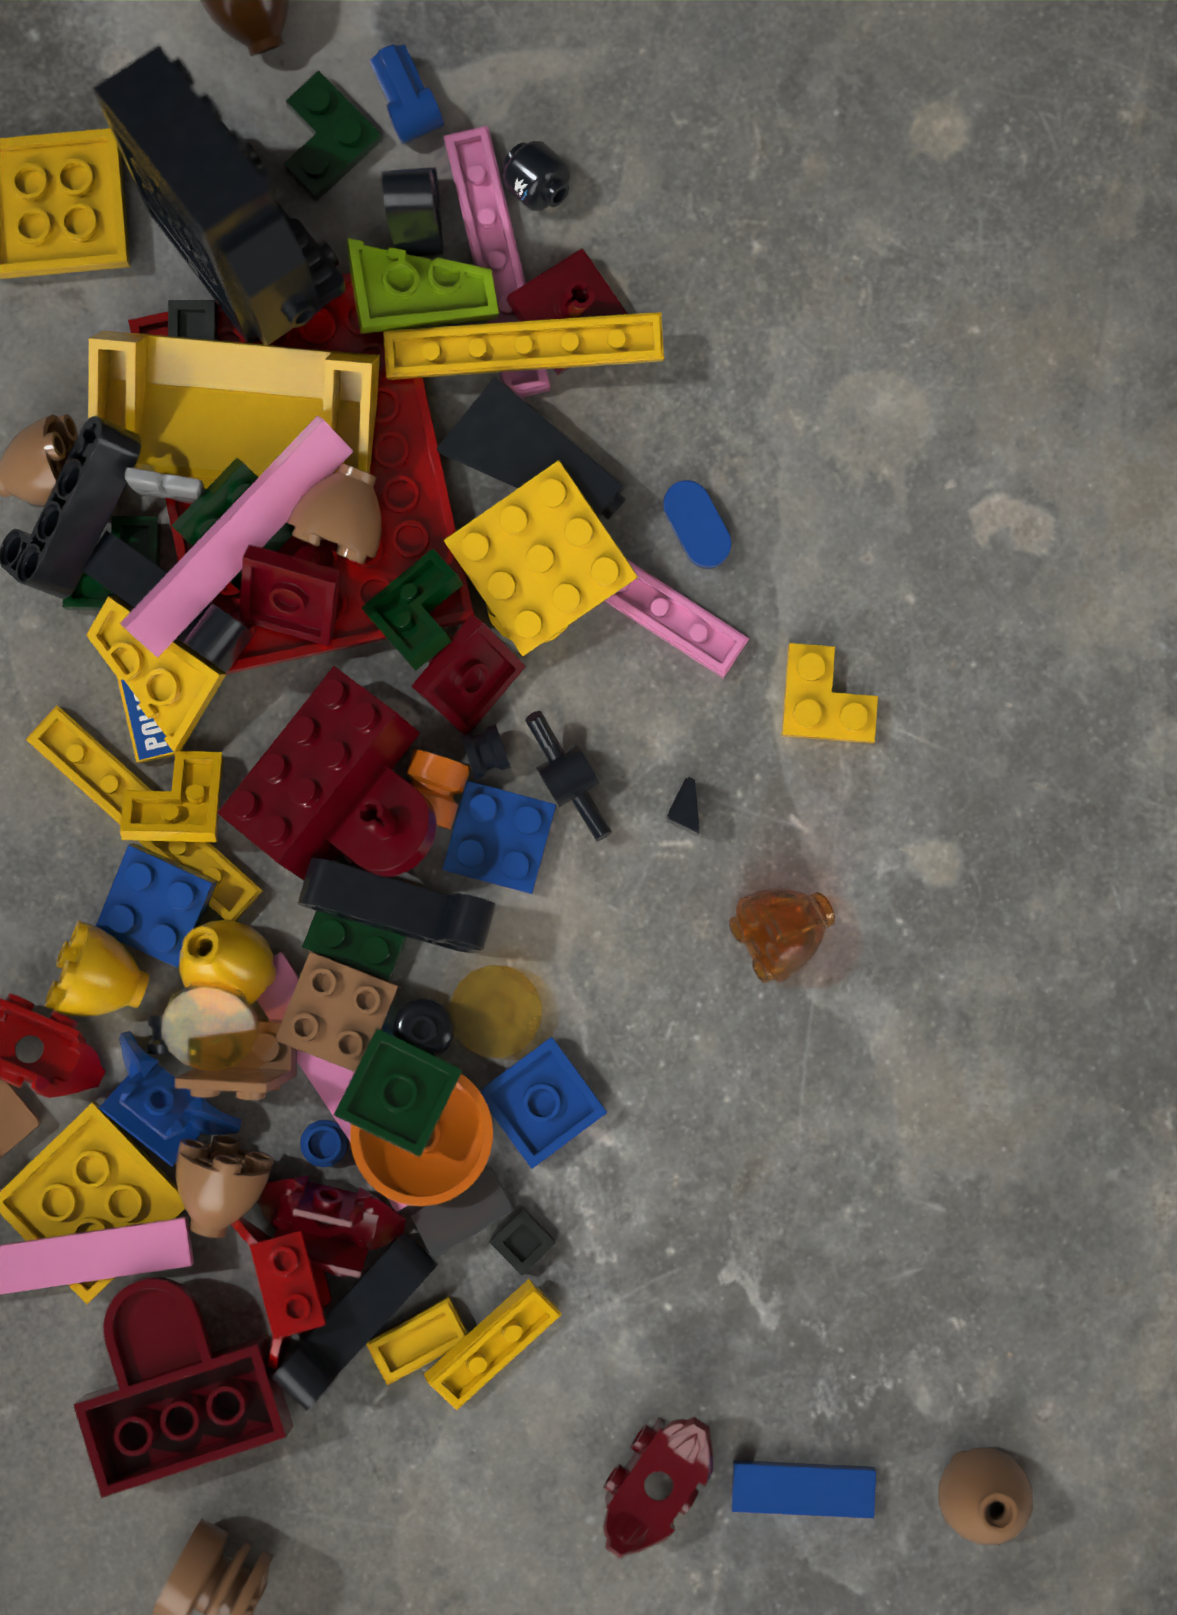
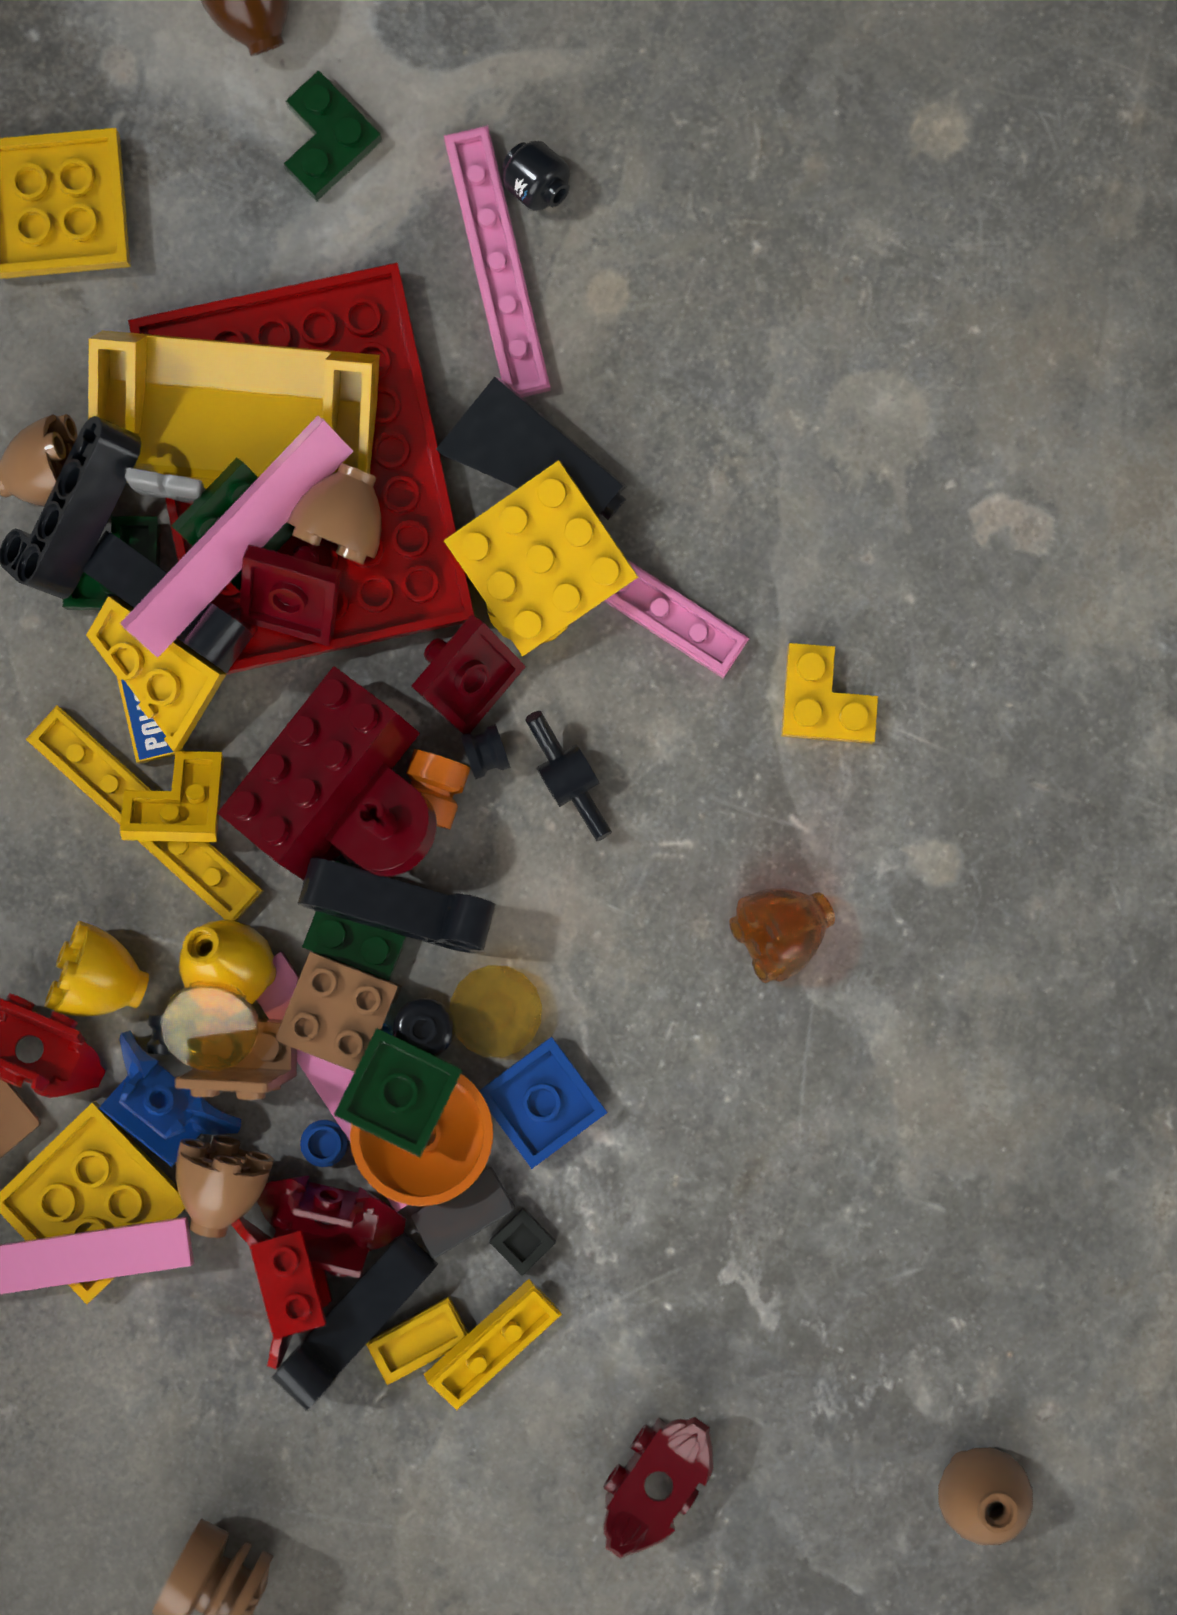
dark red brick [73,1277,294,1498] -> none
black piece [92,45,346,346] -> none
blue plate [96,843,218,968] -> none
pearl dark grey tile [168,300,218,341] -> none
lime wing [346,238,499,334] -> none
dark green plate [361,548,464,671] -> none
blue piece [369,44,444,144] -> none
black beam [382,167,443,256] -> none
yellow tile [383,312,664,380] -> none
blue plate [442,781,556,894] -> none
dark red tile [506,248,628,376] -> none
blue tile [663,480,731,569] -> none
black slope [666,777,700,836] -> none
blue tile [731,1460,876,1519] -> none

